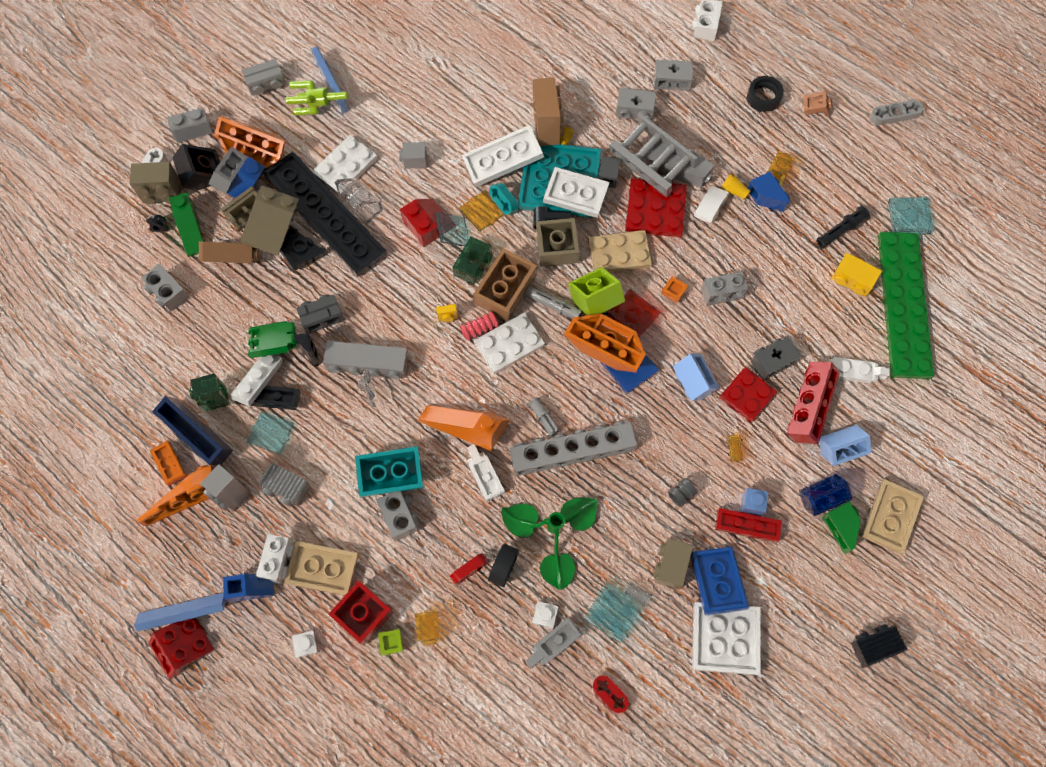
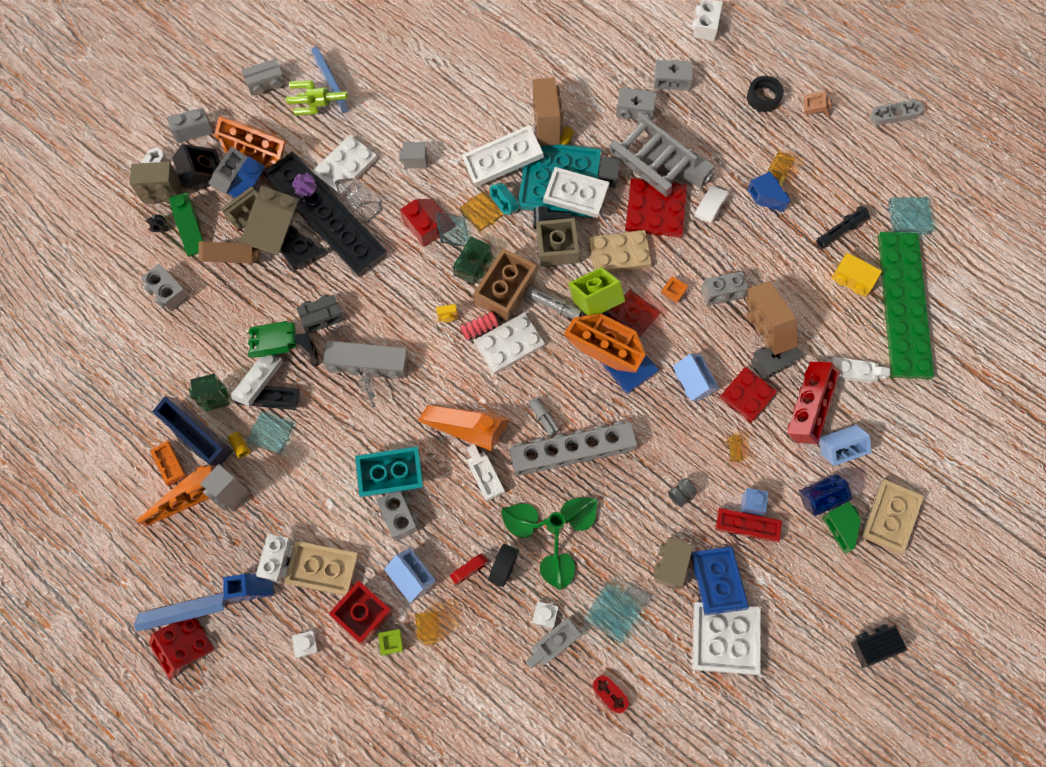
light grey brick [258,462,310,507] -> none
yellow cone [721,174,750,200] -> none
none -> yellow piece [227,432,250,458]
none -> medium lavender gear [292,173,317,198]
none -> light blue brick [384,548,436,603]
none -> medium nougat brick [746,281,797,355]

